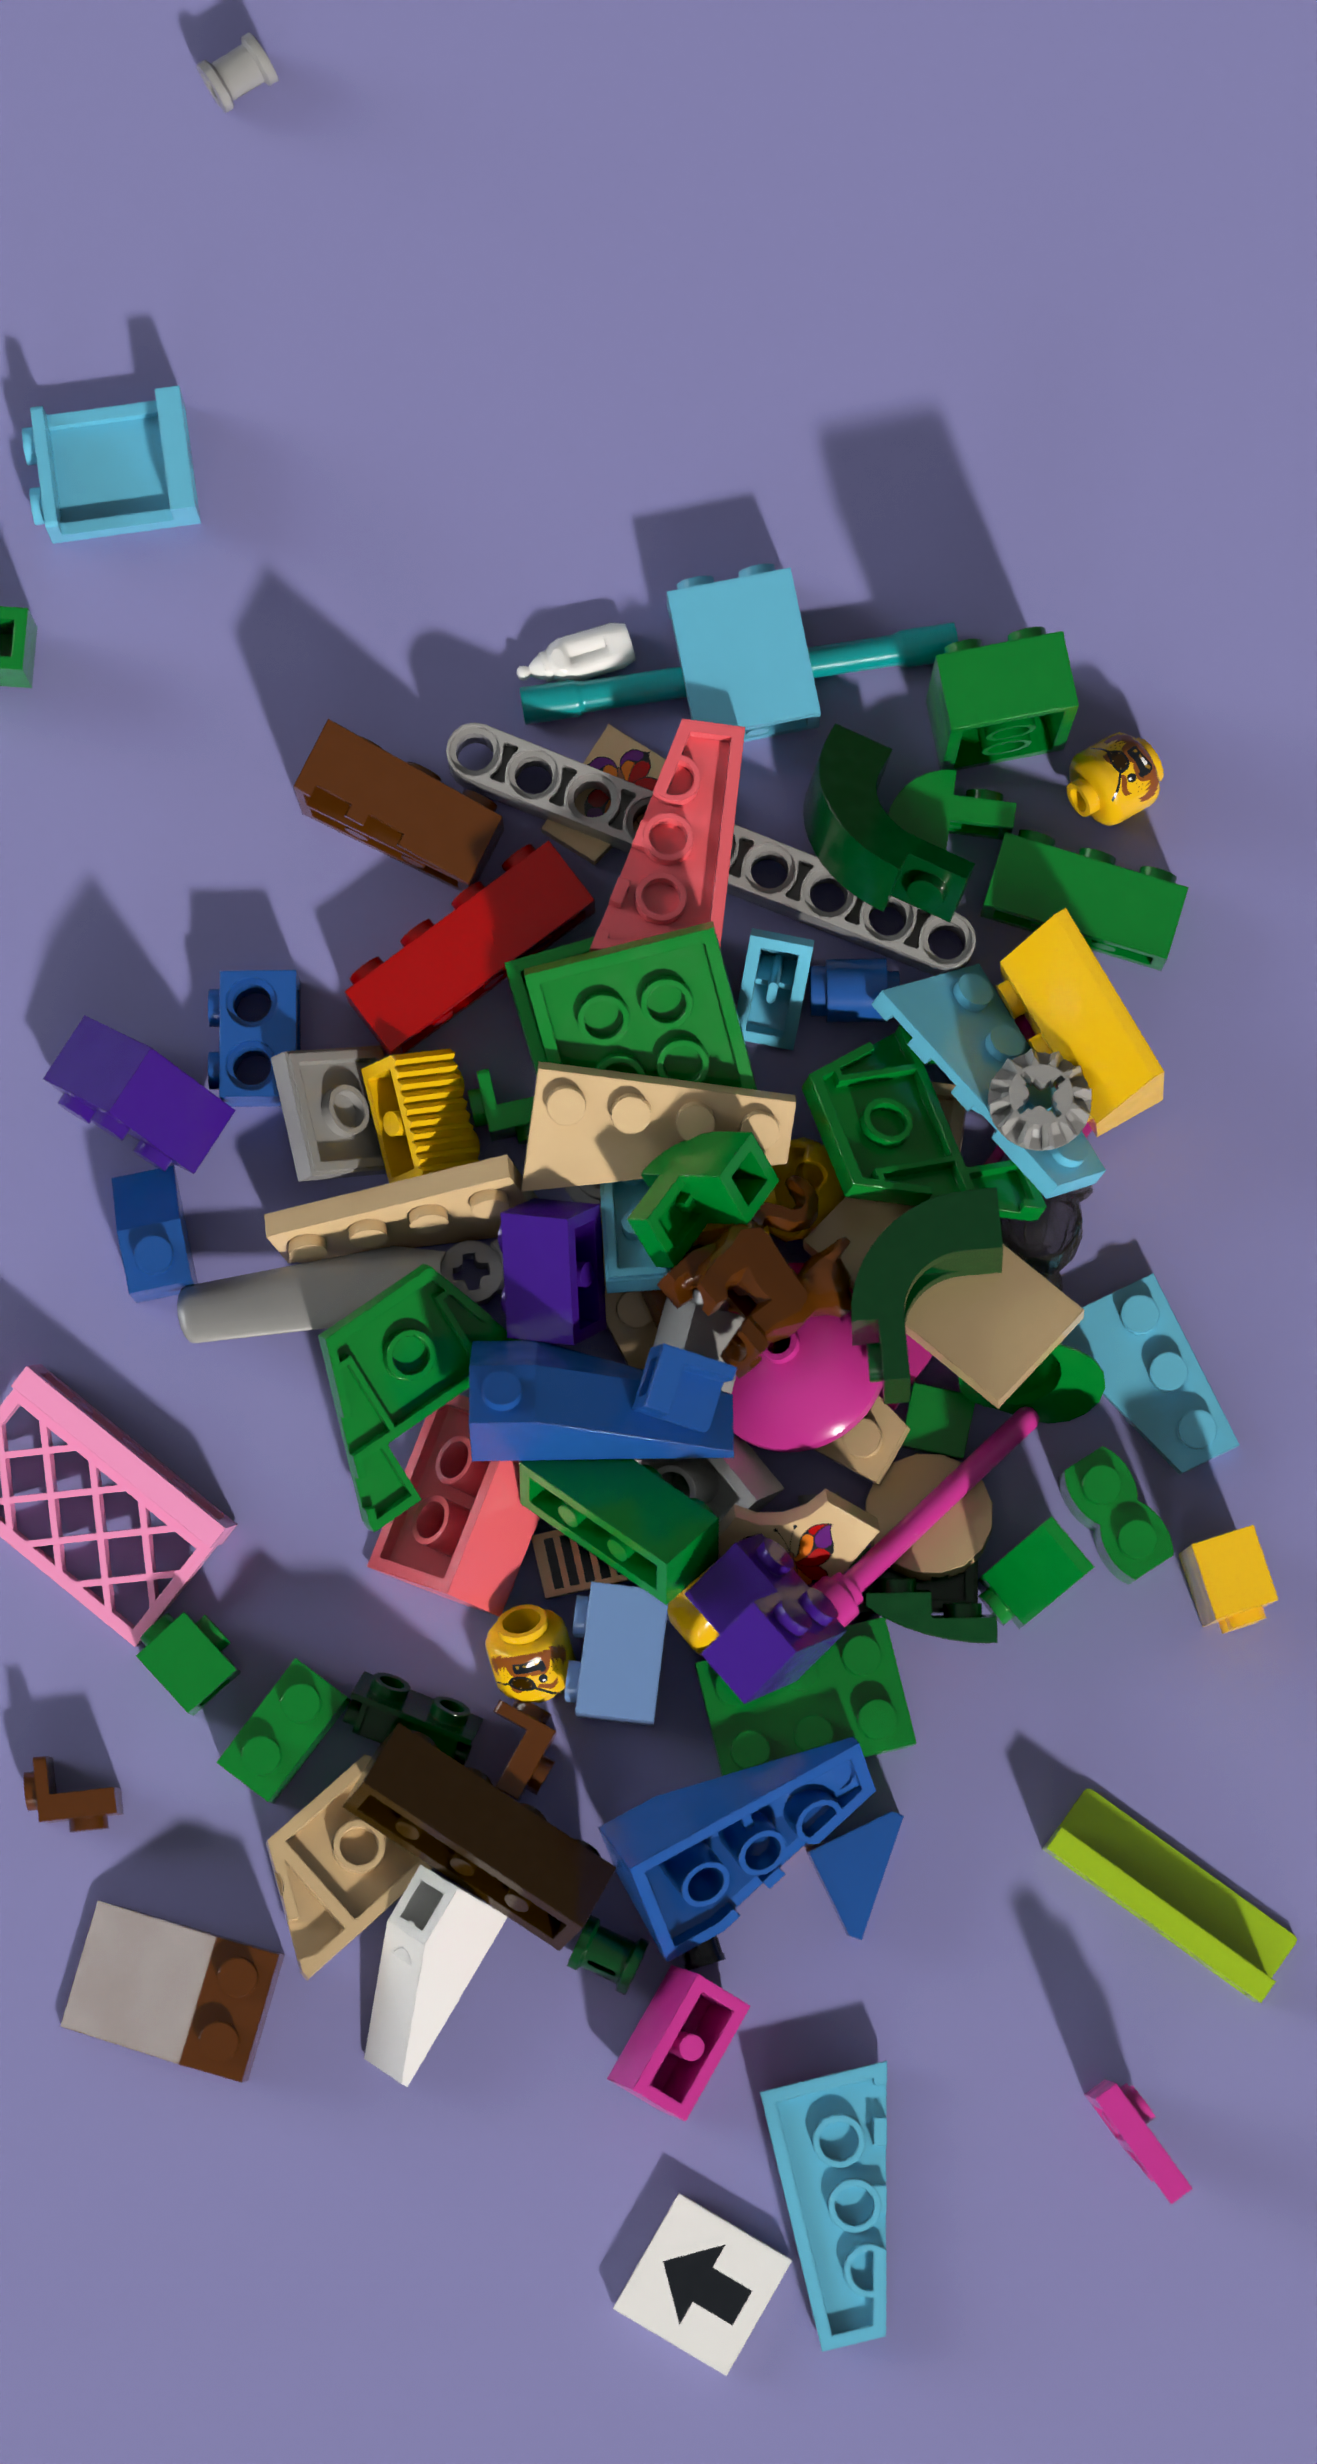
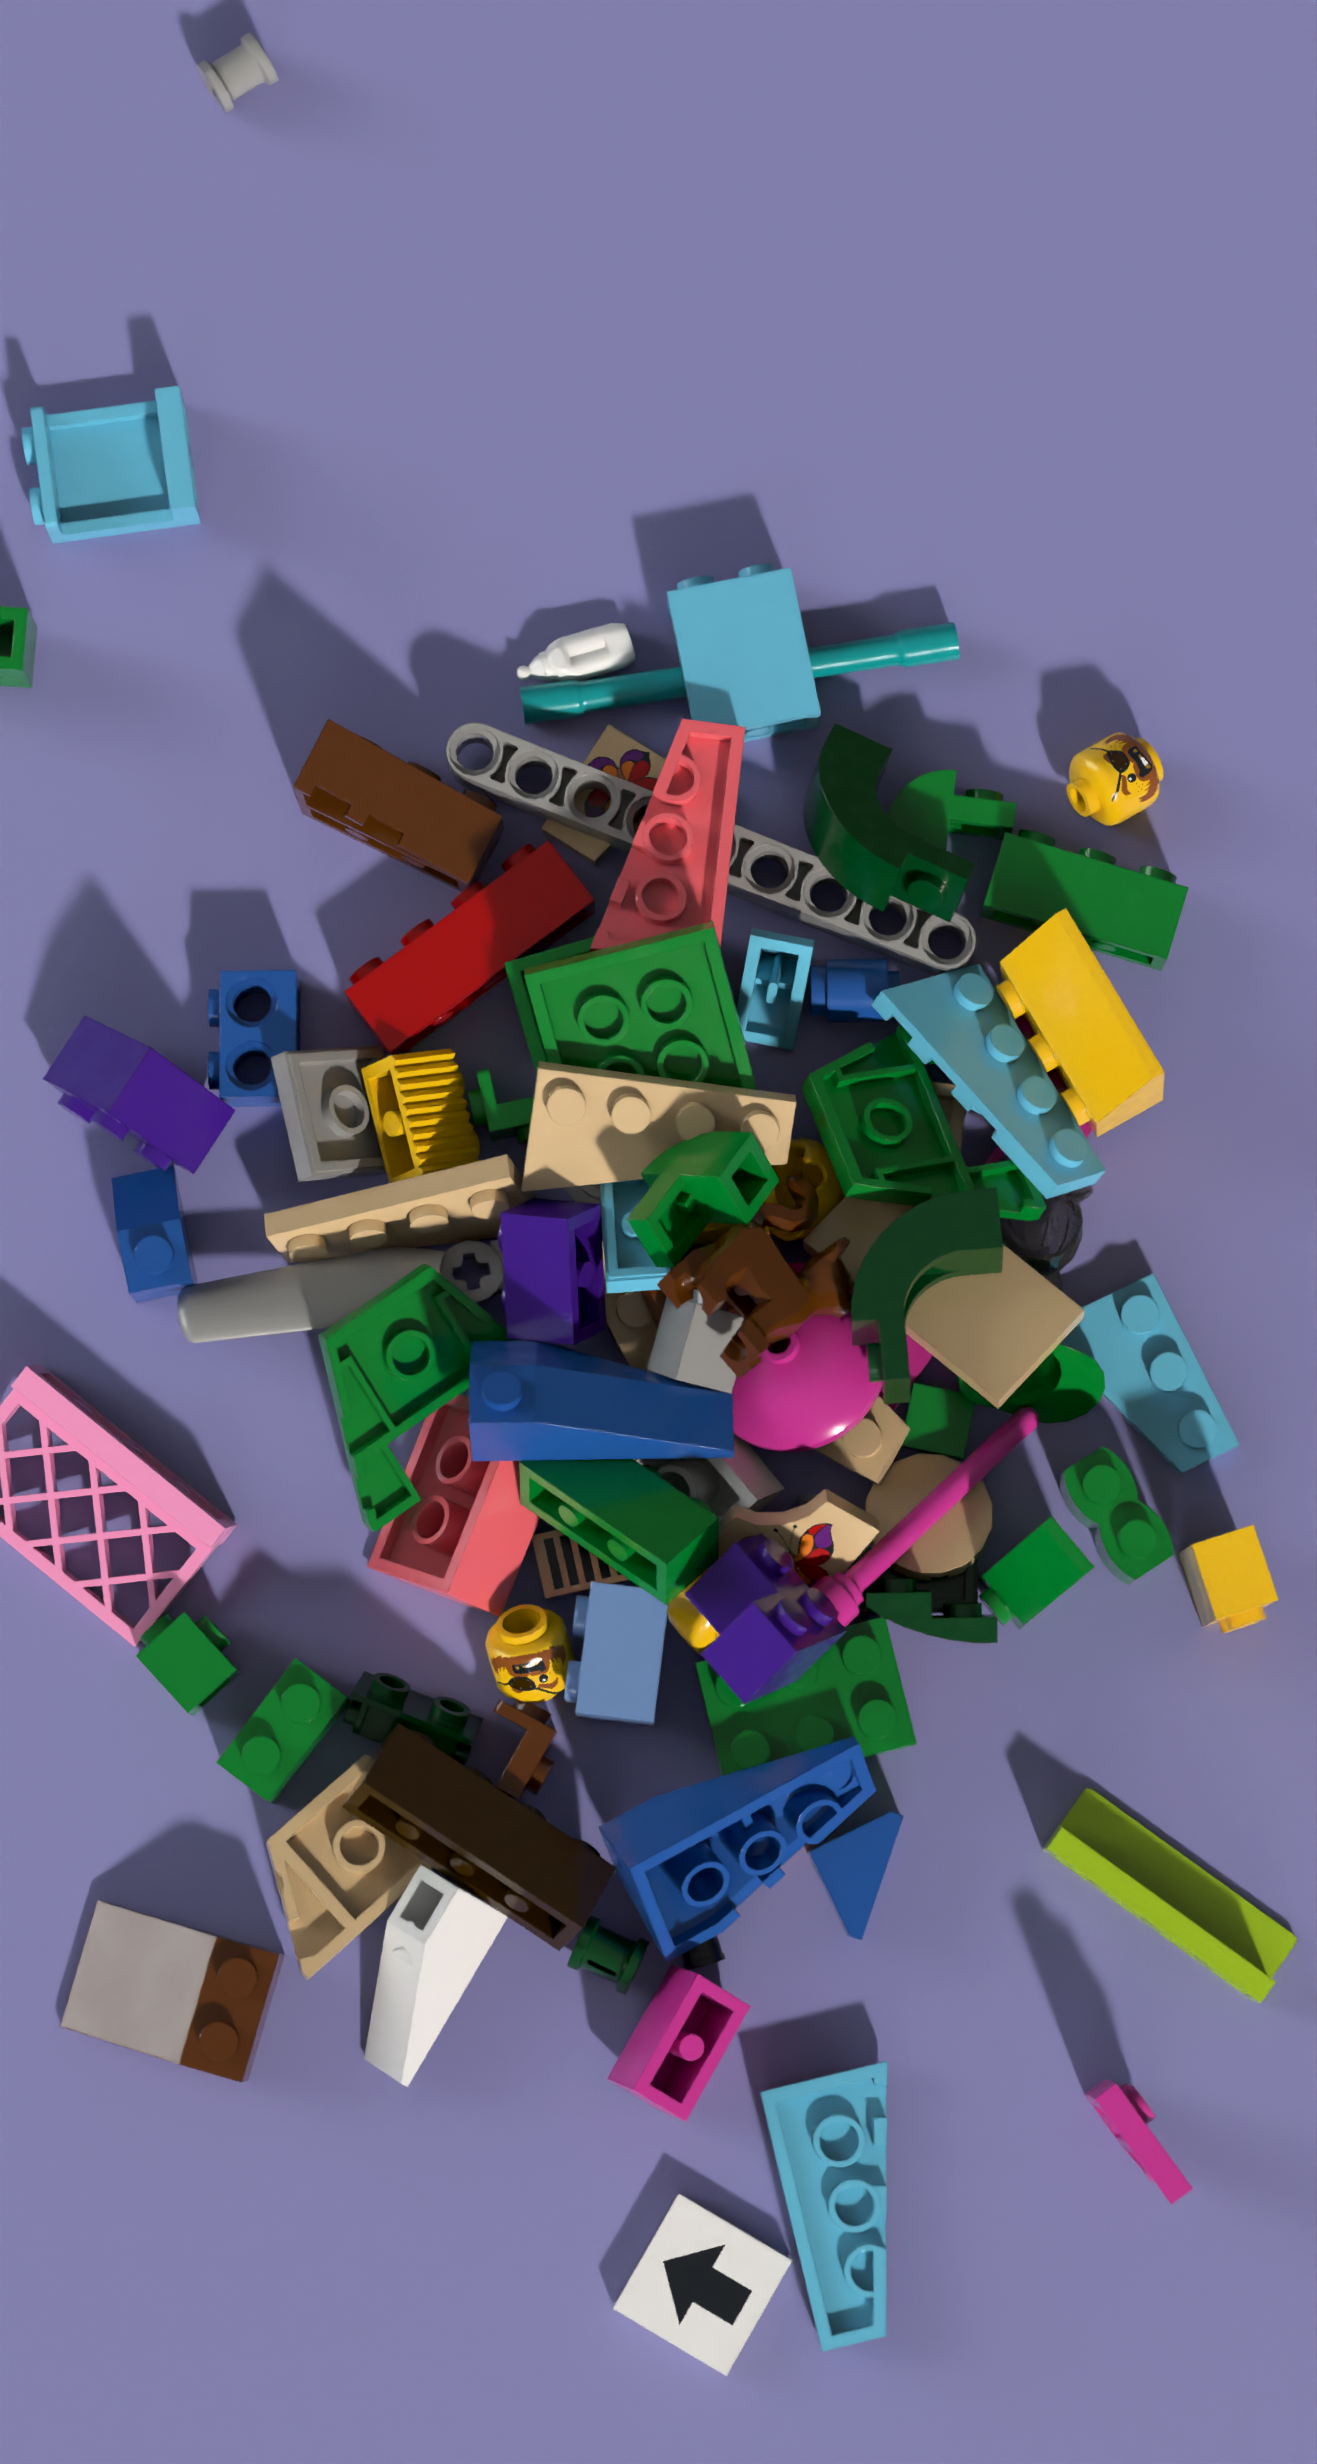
reddish brown bracket [24,1756,124,1833] -> none
blue panel [632,1343,737,1432] -> none
green brick [926,626,1079,770] -> none
light grey gear [988,1048,1092,1151] -> none

